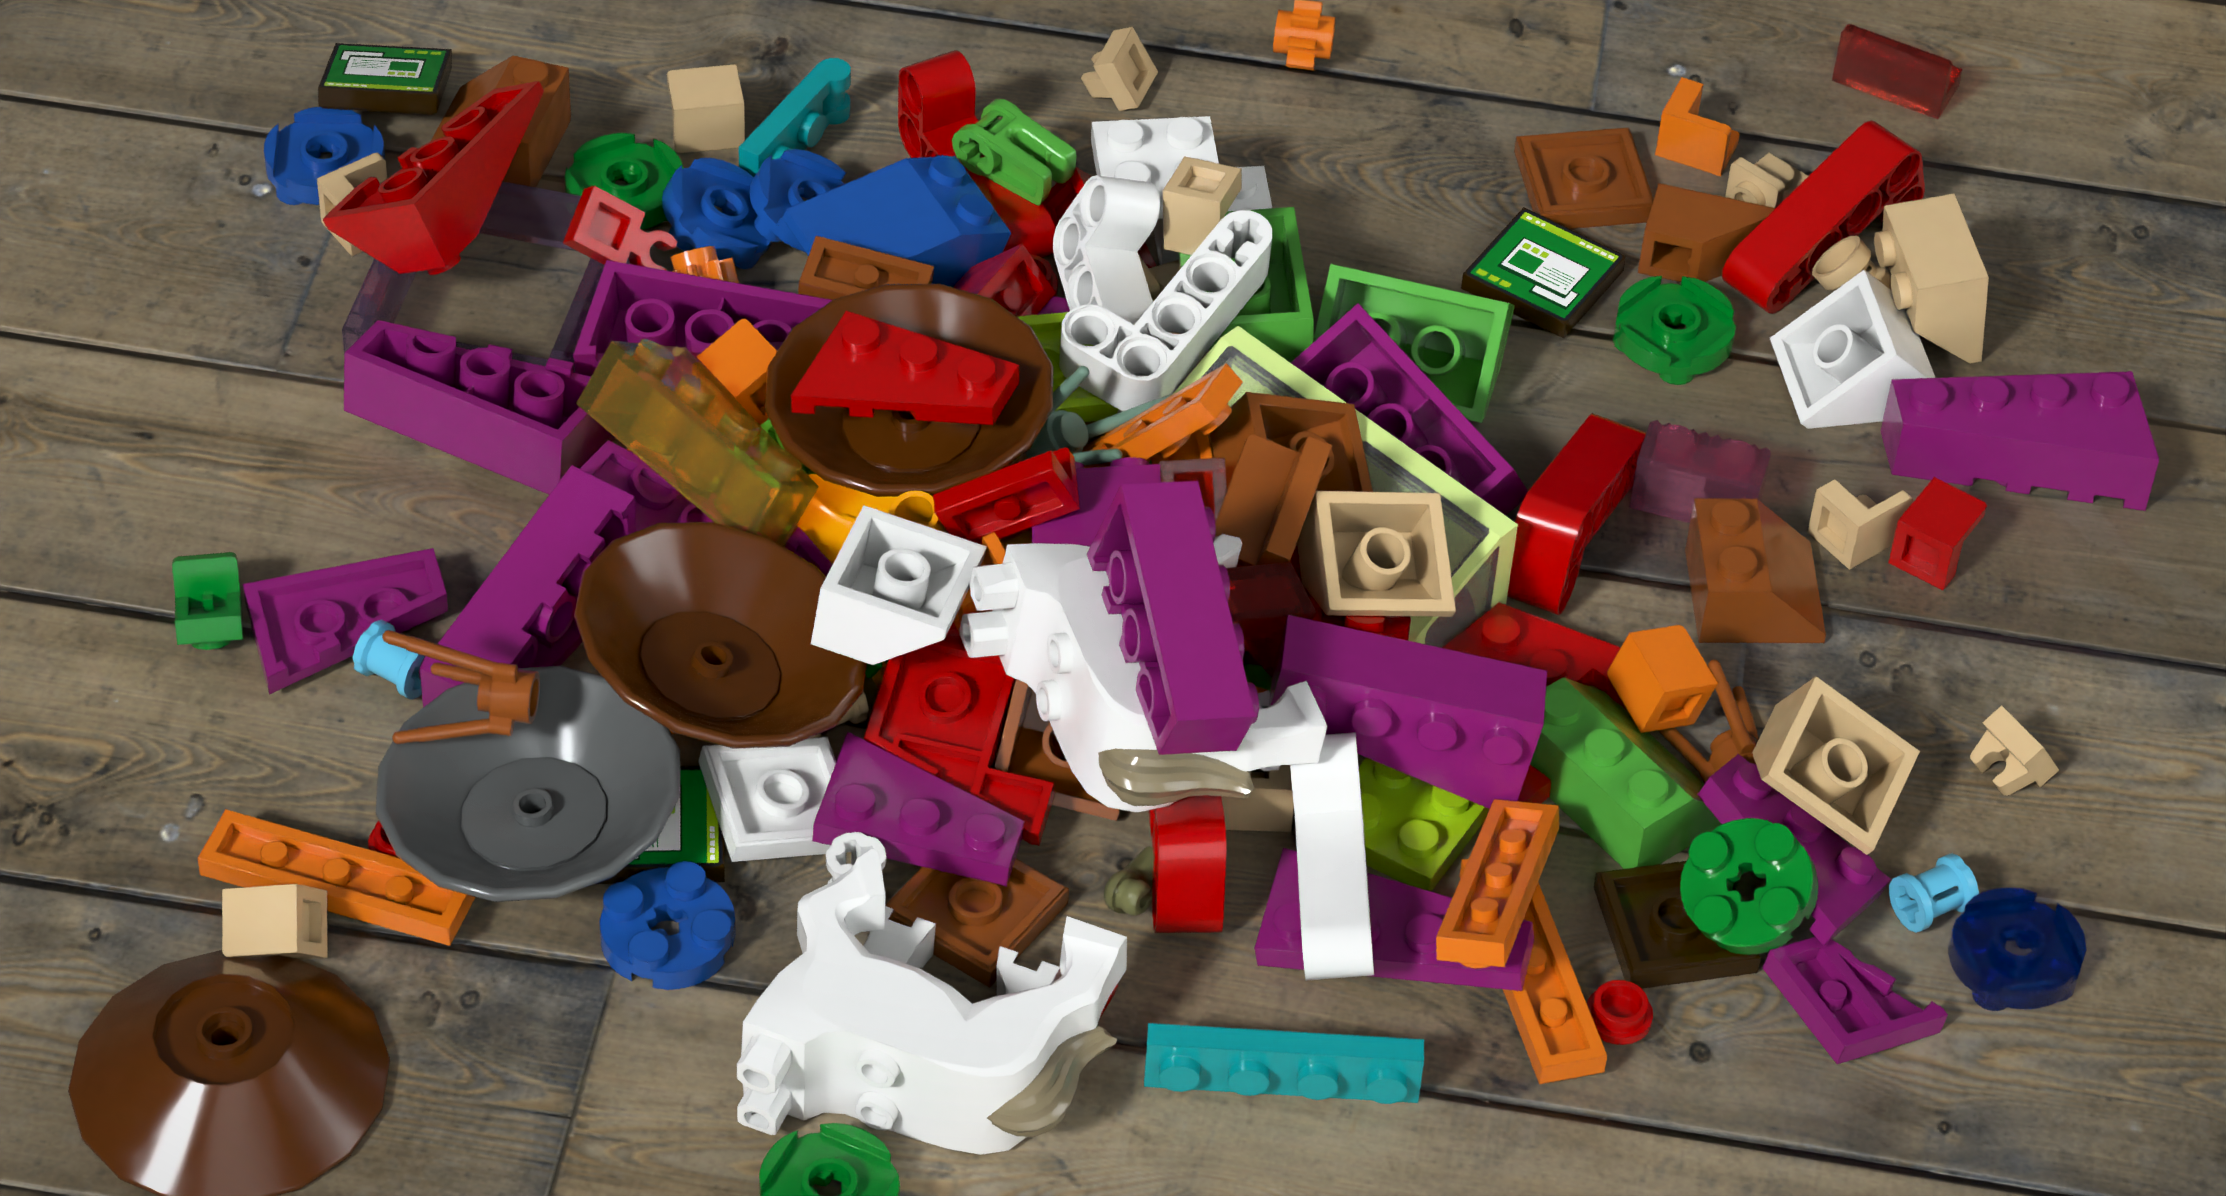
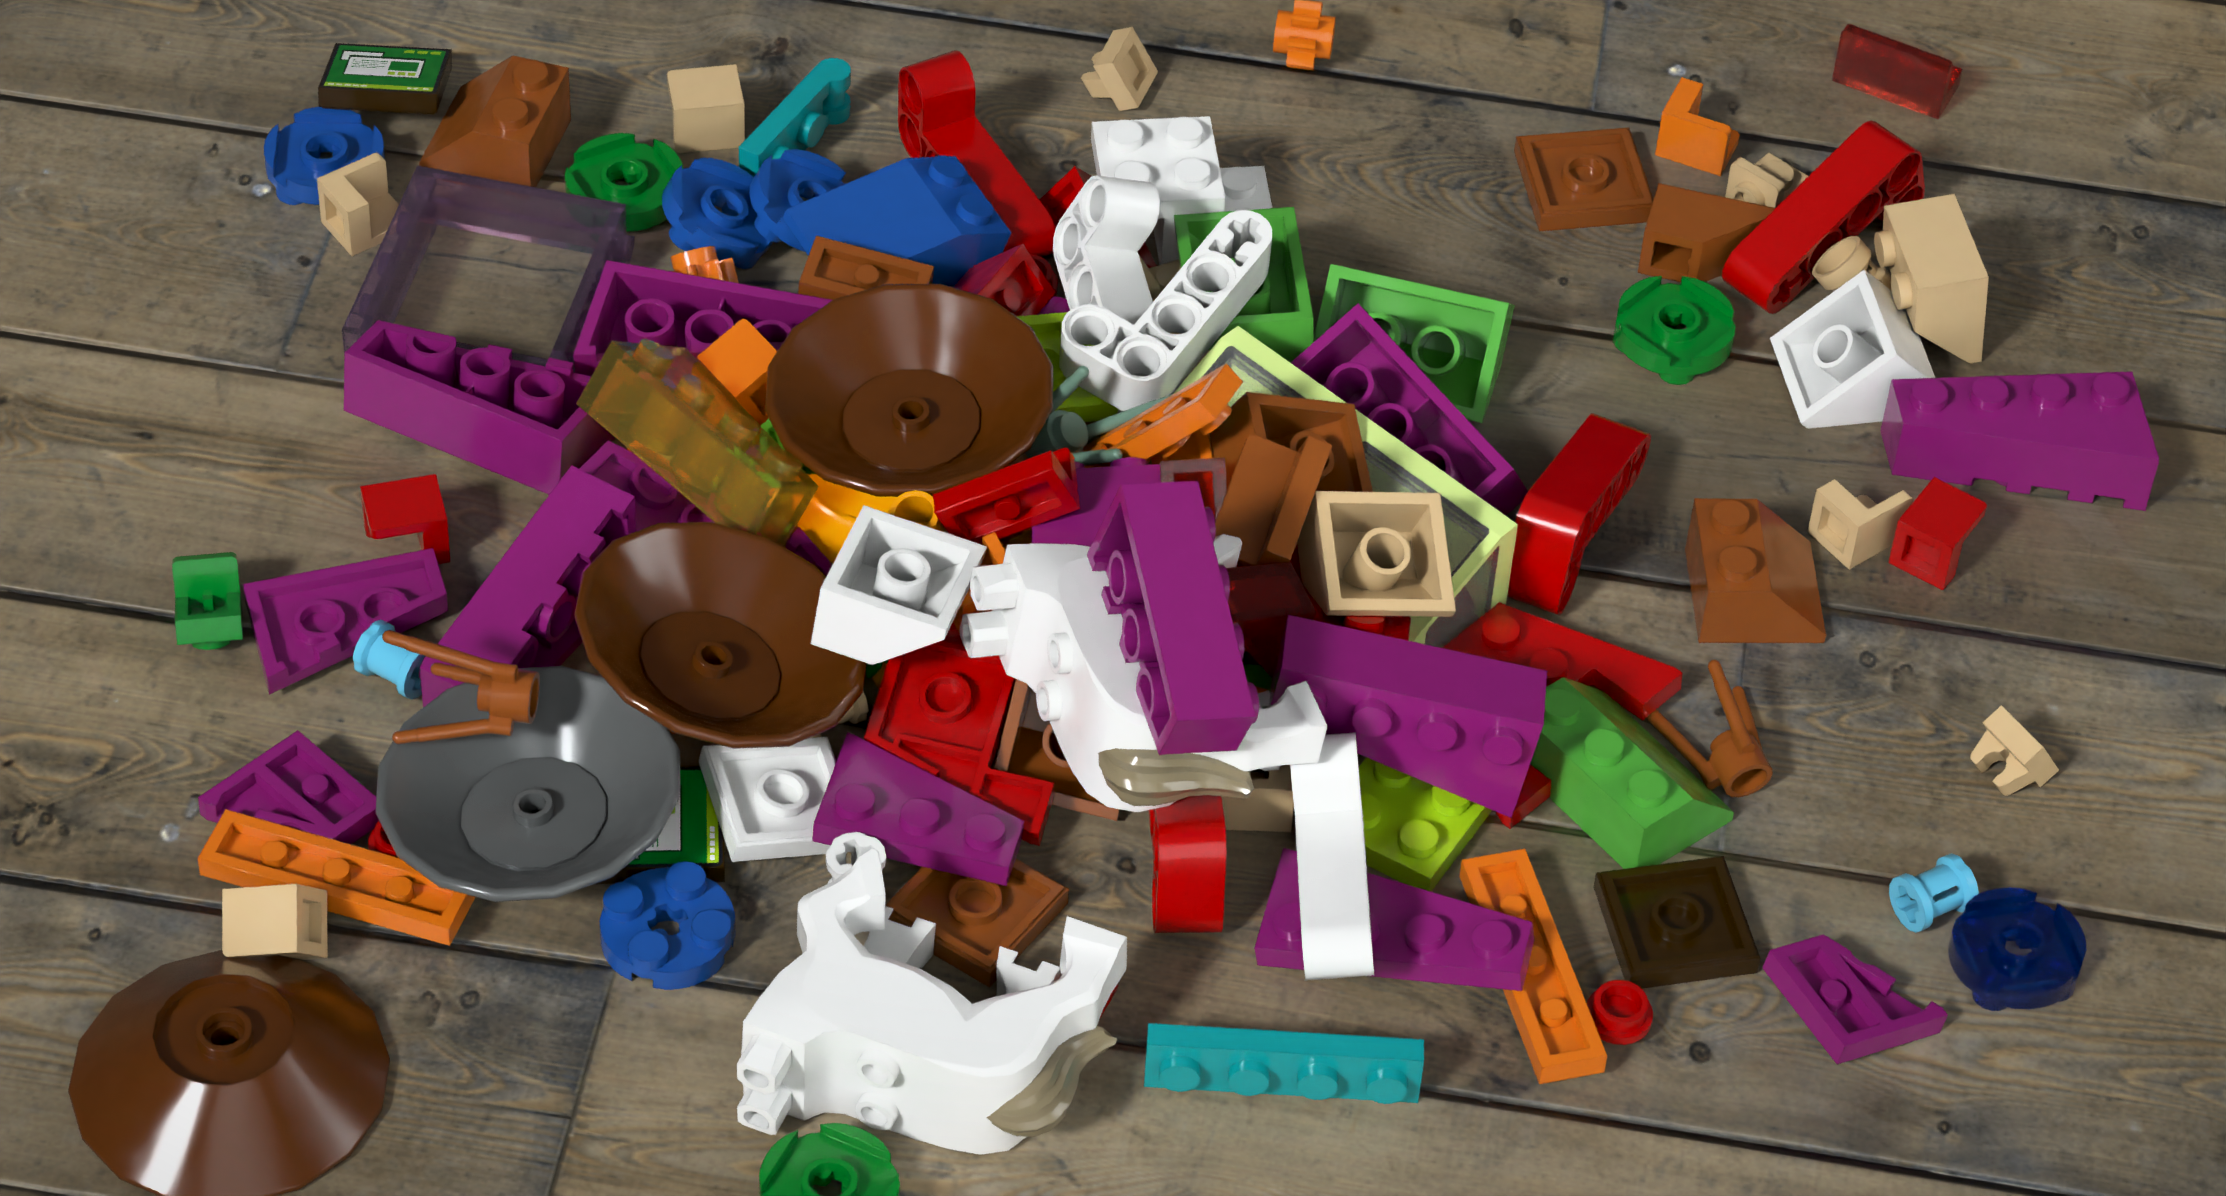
red wedge [323,81,544,275] -> none
plate [563,185,677,270] -> none
red wing [791,311,1020,425] -> none
bright green piece [952,99,1076,205] -> none
olive arm [1104,846,1153,916] -> none
tan panel [1163,156,1242,255] -> none
orange plate [1436,799,1559,968] -> none
tile [1461,207,1626,338] -> none
orange panel [1608,625,1718,733] -> none
clear pink brick [1629,420,1771,523] -> none
green plate [1680,818,1818,955] -> none
magenta wing [1697,754,1892,947] -> none
tan slope [1752,676,1920,855] -> none
none -> magenta wing [198,730,379,844]
none -> red panel [360,474,451,564]

